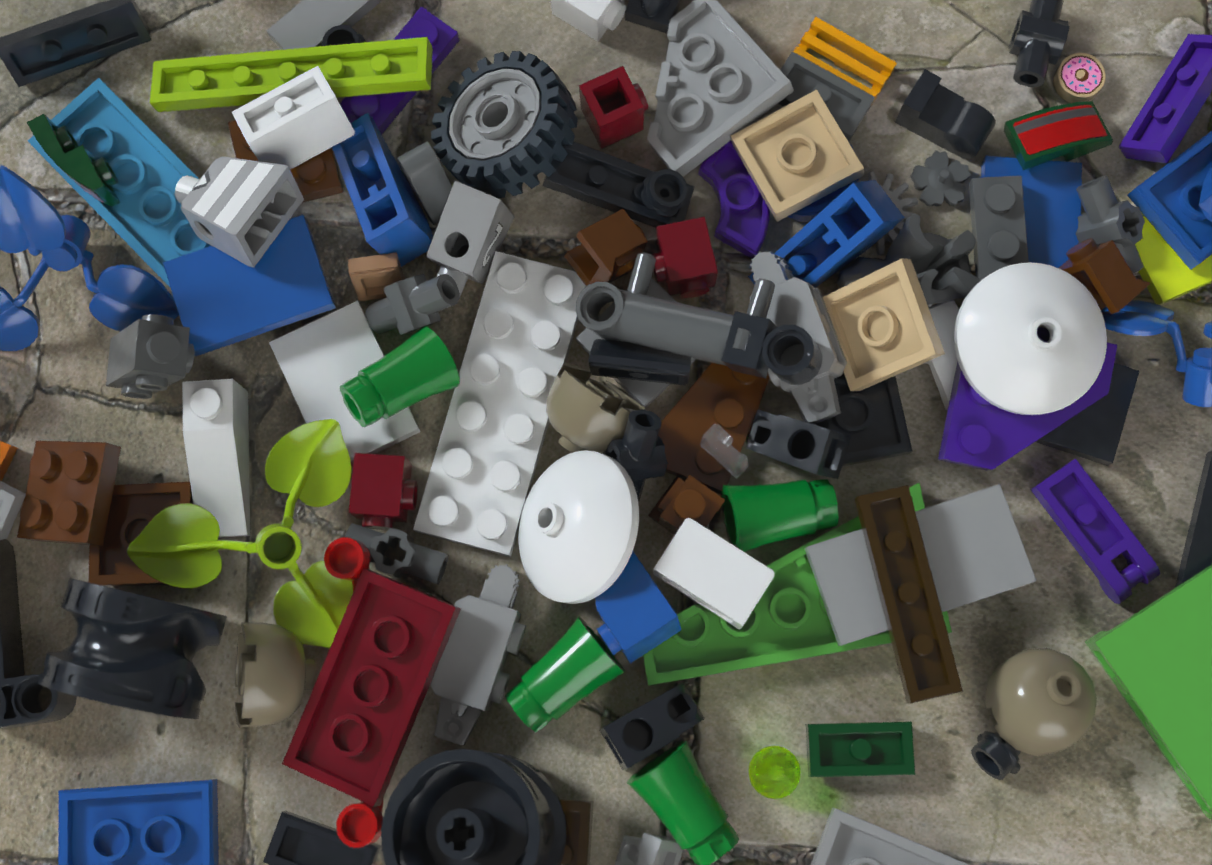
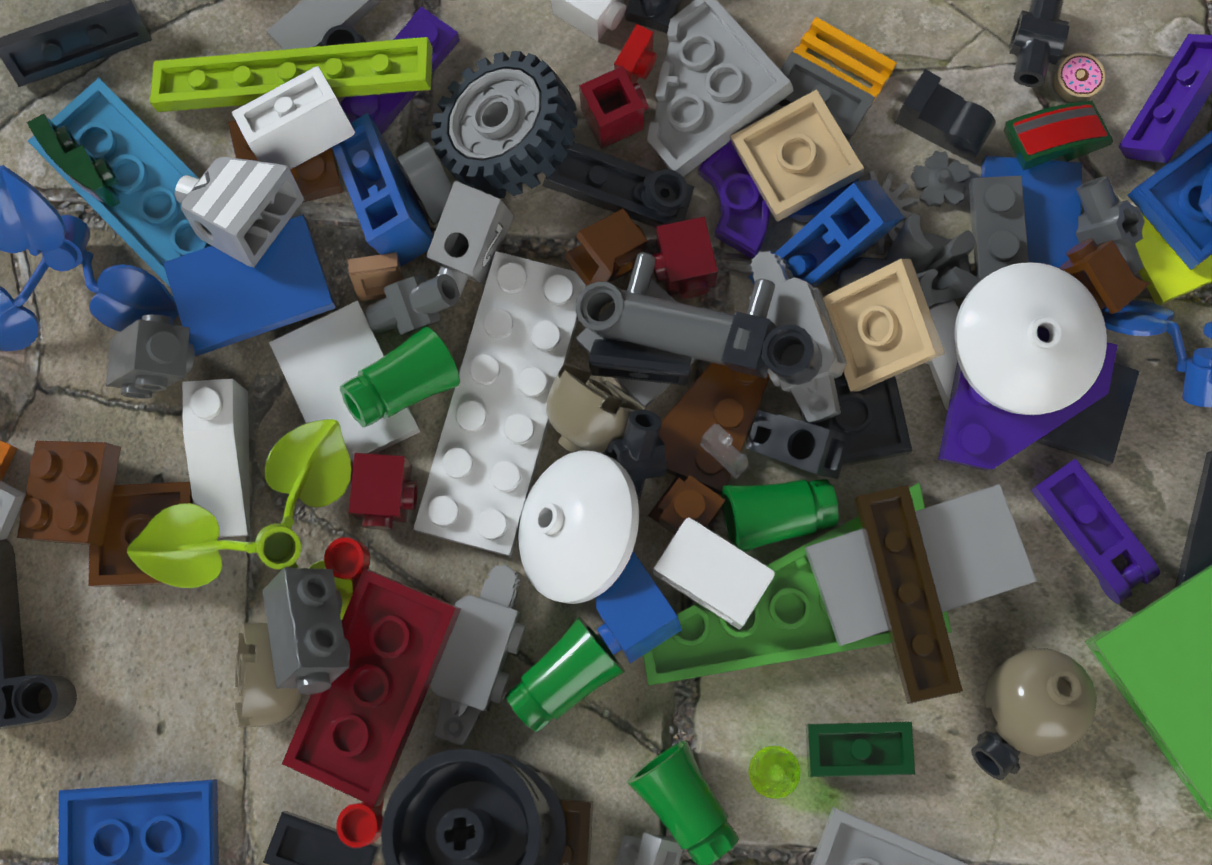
black piece [38,578,227,719] -> none
dark grey axle [345,523,449,585] -> none
black leg [599,683,705,770] -> none
none -> dark grey brick [262,567,350,694]
none -> red plate [614,24,657,84]

